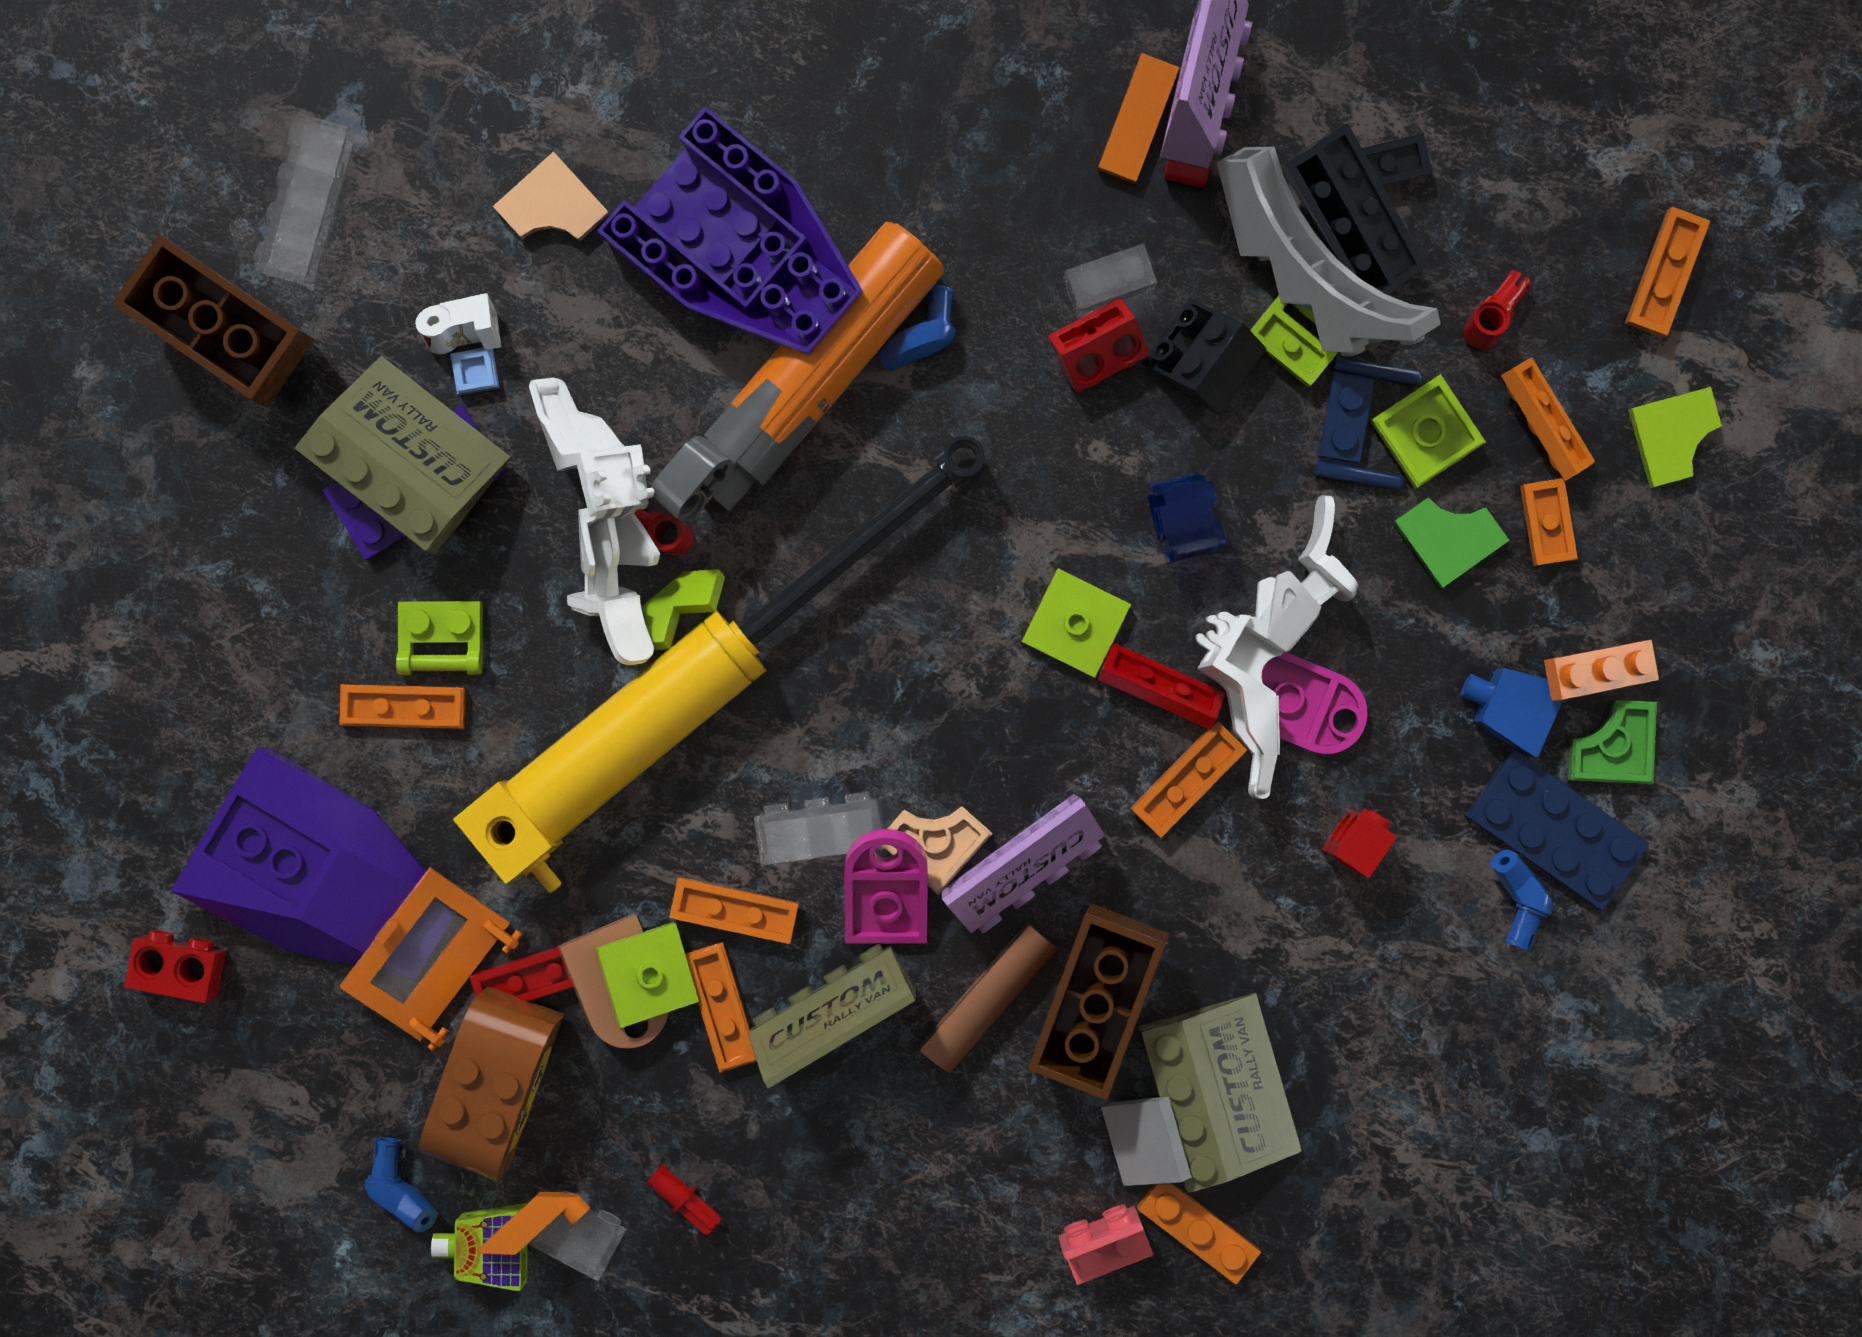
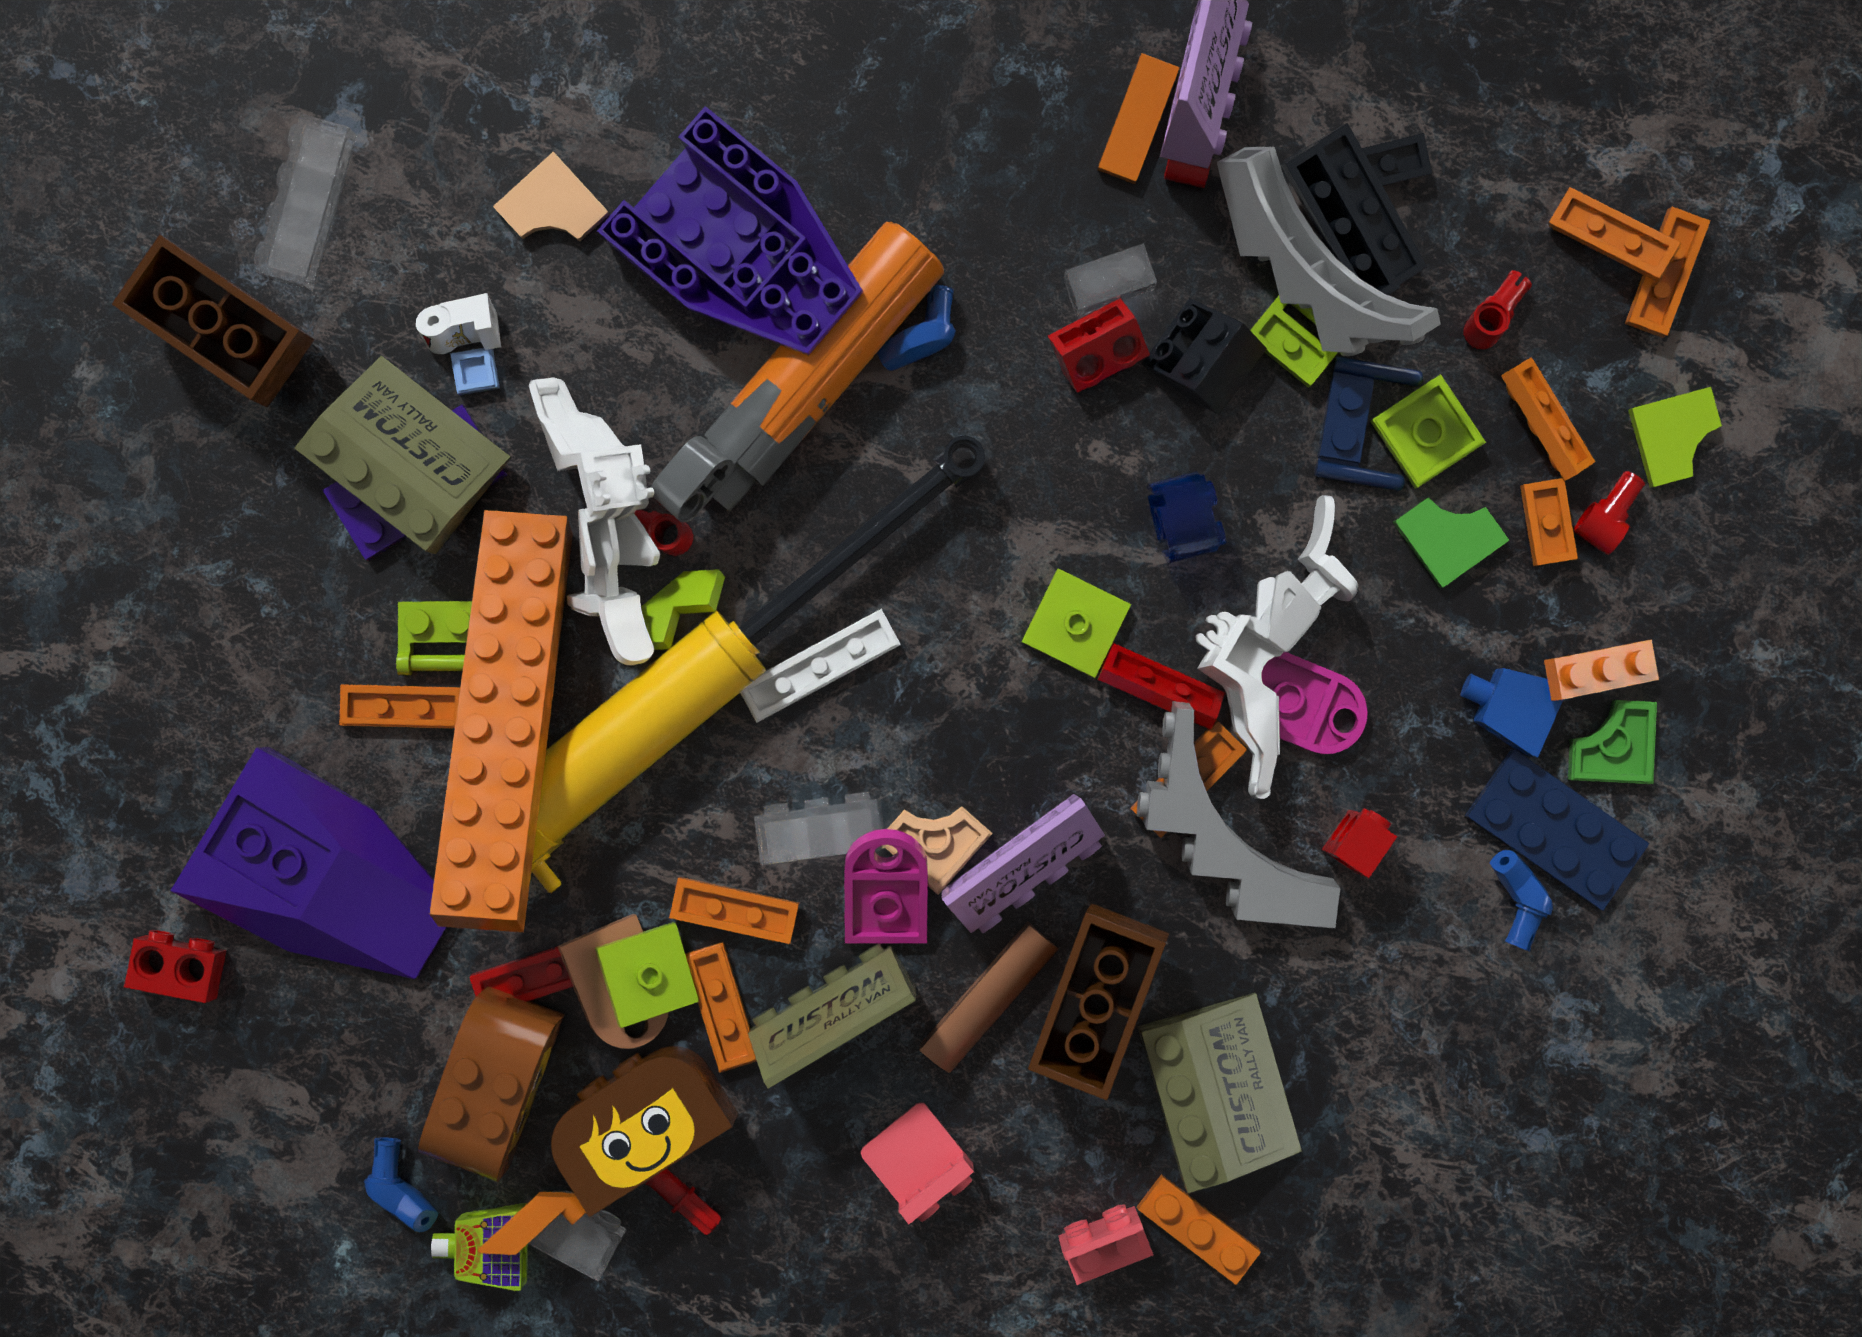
orange piece [340,867,523,1052] -> none
light grey tile [1101,1097,1191,1186] -> none
none -> orange brick [430,510,573,933]
none -> reddish brown brick [551,1046,739,1217]
none -> white tile [740,609,901,723]
none -> coral bracket [861,1102,974,1224]
none -> light grey arch [1137,701,1340,928]
none -> orange plate [1549,187,1681,282]
none -> red pin [1573,471,1645,555]

